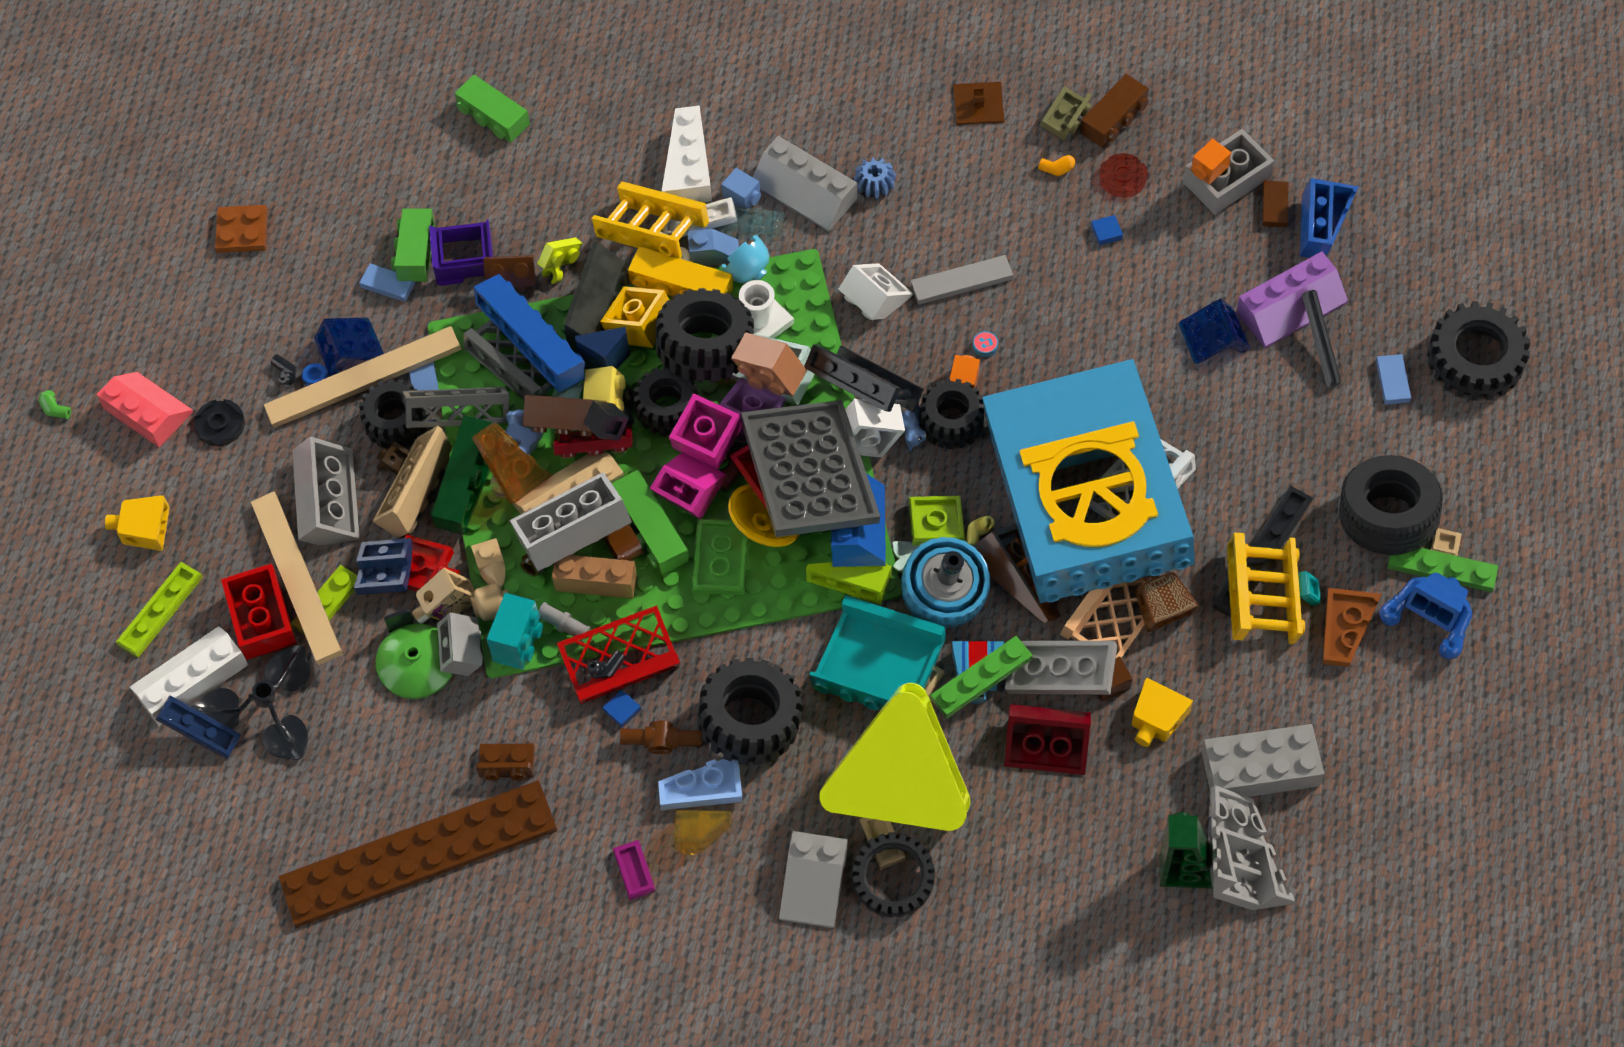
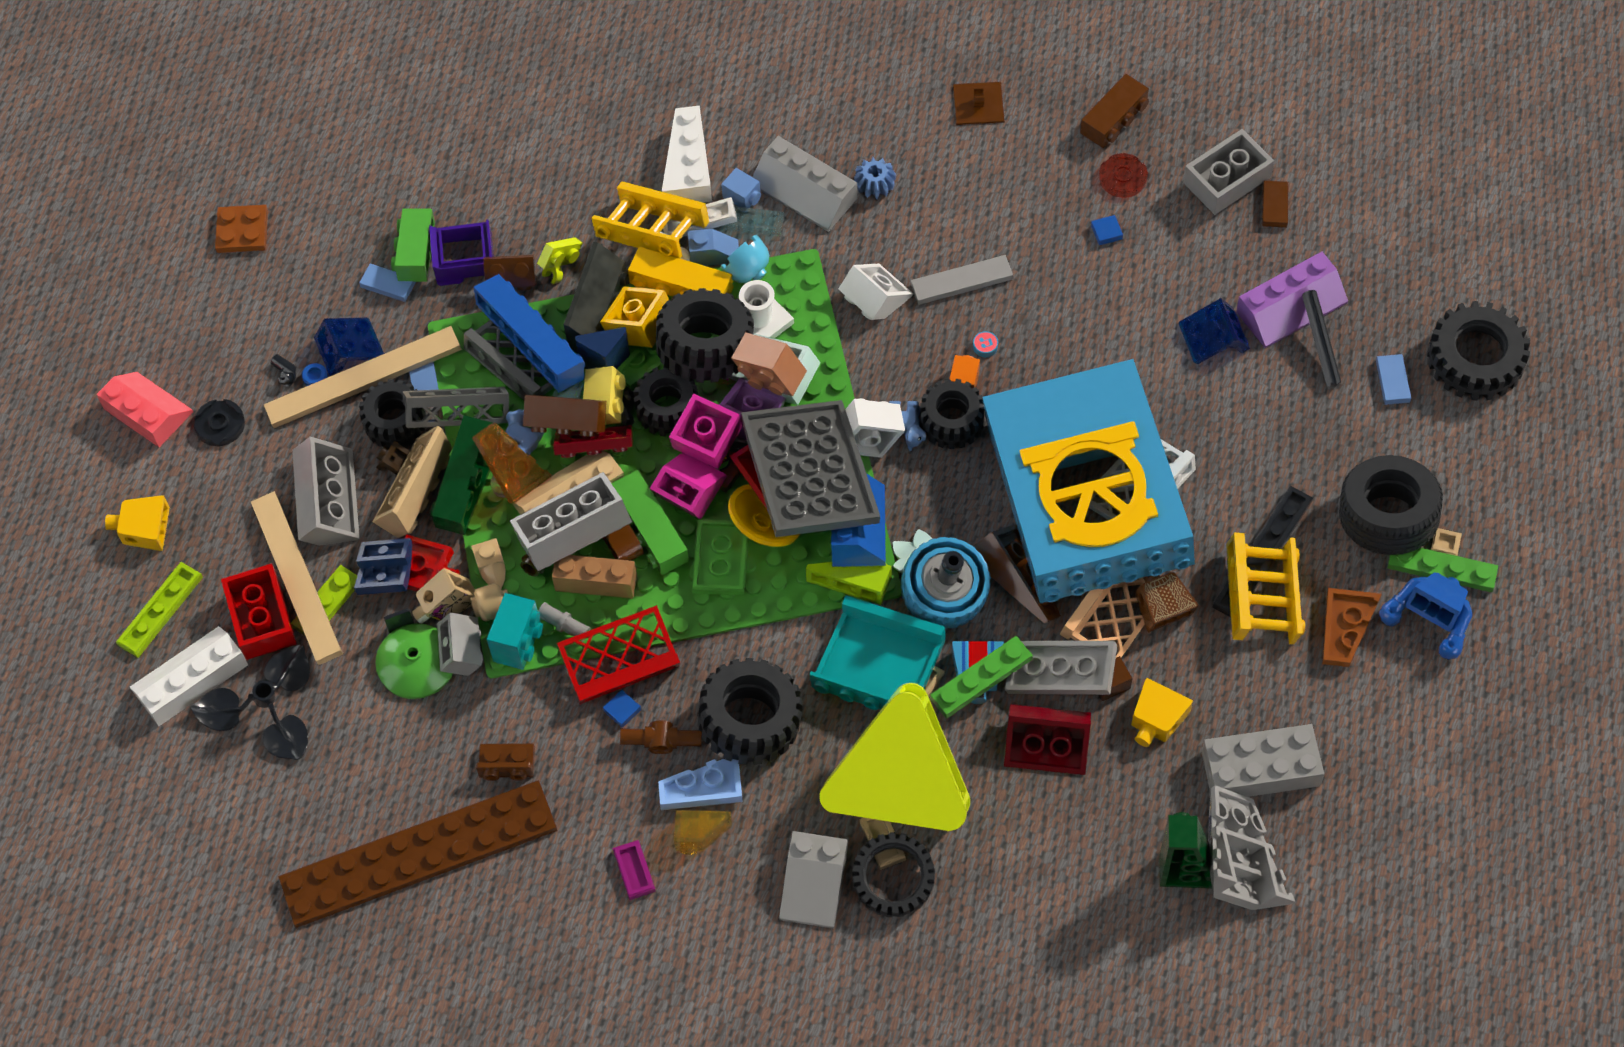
bright green arm [38,390,71,419] -> none
dark blue tile [155,695,241,759] -> none
bright green brick [455,75,530,143] -> none
black panel [584,400,629,441] -> none
black arm [587,650,627,679] -> none
black fence [804,344,924,412] -> none
lime tile [908,496,965,545] -> none
light yellow arm [966,515,995,546] -> none
light orange arm [1038,155,1075,176] -> none
olive bracket [1040,86,1092,140] -> none
orange brick [1191,138,1232,185] -> none
teal tile [1298,571,1321,606] -> none
blue wedge [1300,178,1359,258] -> none

